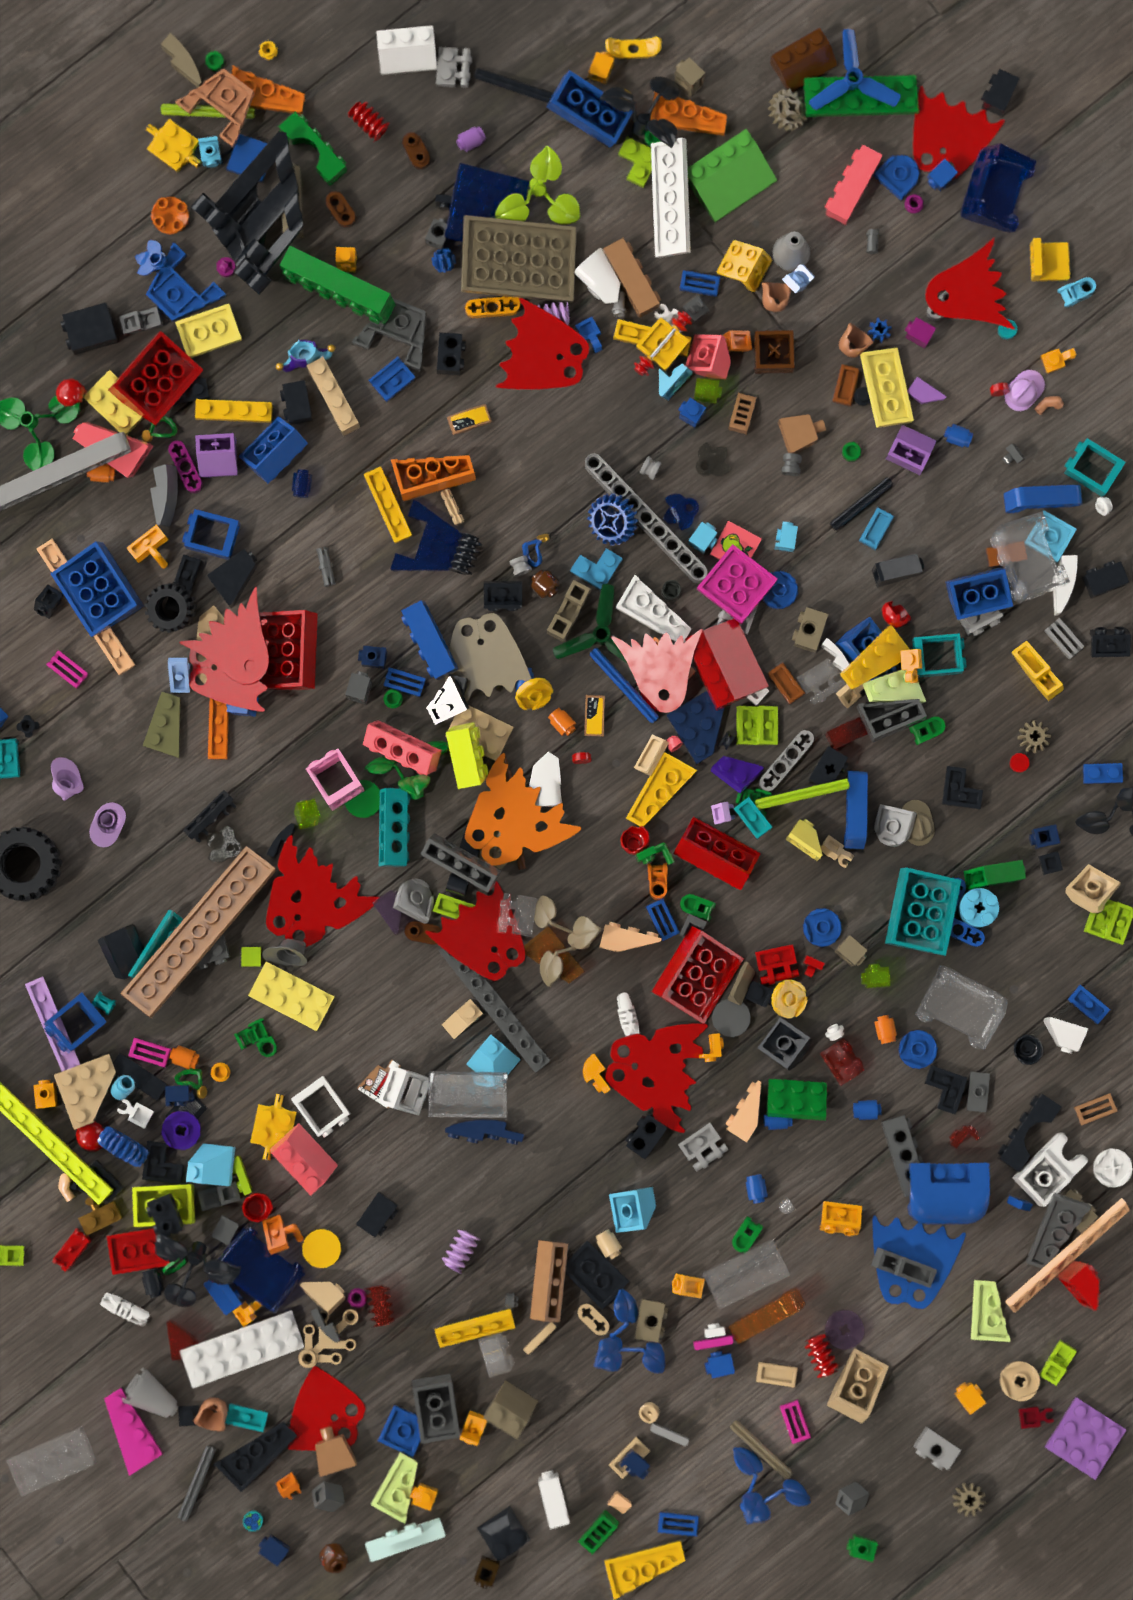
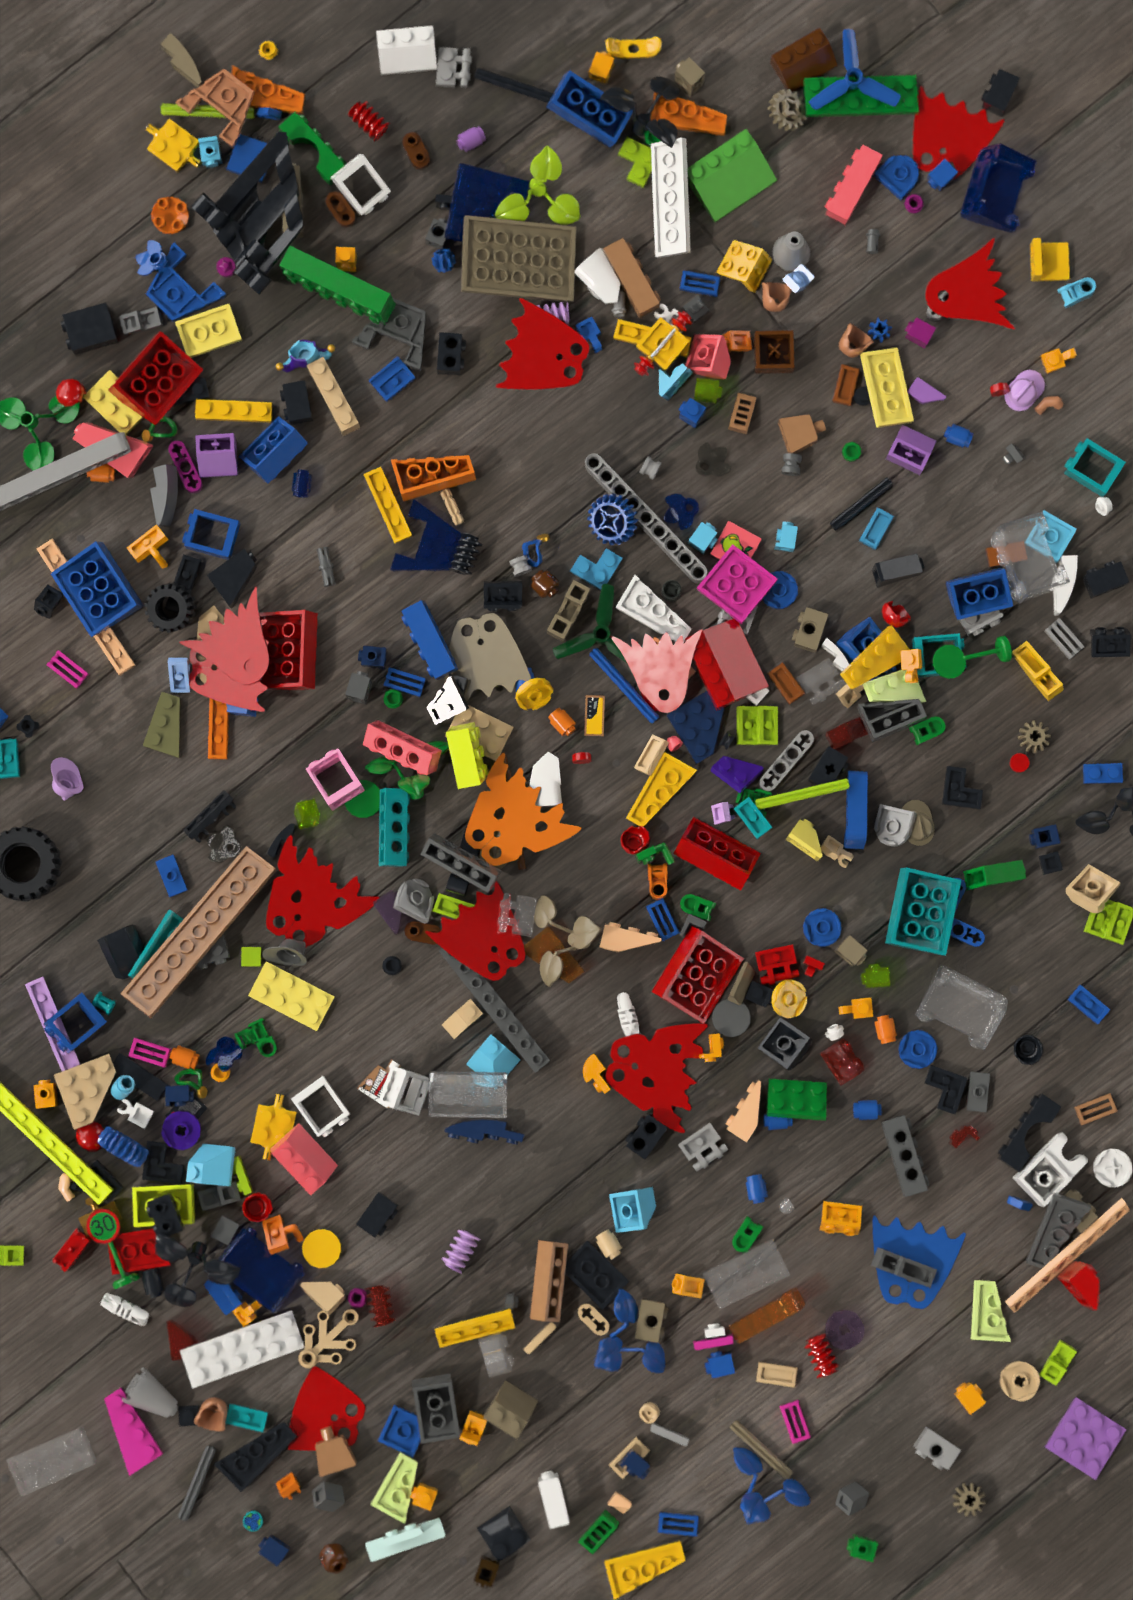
lavender piece [89,802,126,847] -> none
green piece [162,1238,187,1275] -> none
green tile [205,51,225,71] -> none
dark grey slope [310,1307,341,1343] -> none
slope [447,404,492,435] -> none
light orange beam [465,296,520,318] -> none
tan slope [827,1348,889,1423] -> none
blue piece [907,1163,990,1225] -> none
medium azure brick [958,888,999,928] -> none
teal tile [998,319,1017,340] -> none
blue beam [1004,485,1083,513] -> none
dark red plate [1018,1406,1054,1429] -> none
white slope [1044,1017,1088,1054] -> none
none -> green piece [86,1208,140,1290]
none -> blue plate [156,855,188,898]
none -> clear blue plate [206,1036,242,1072]
none -> blue tile [257,107,282,120]
none -> white window [330,154,391,215]
none -> black plate [382,956,402,975]
none -> light orange plate [838,998,873,1019]
none -> green piece [933,636,1012,679]

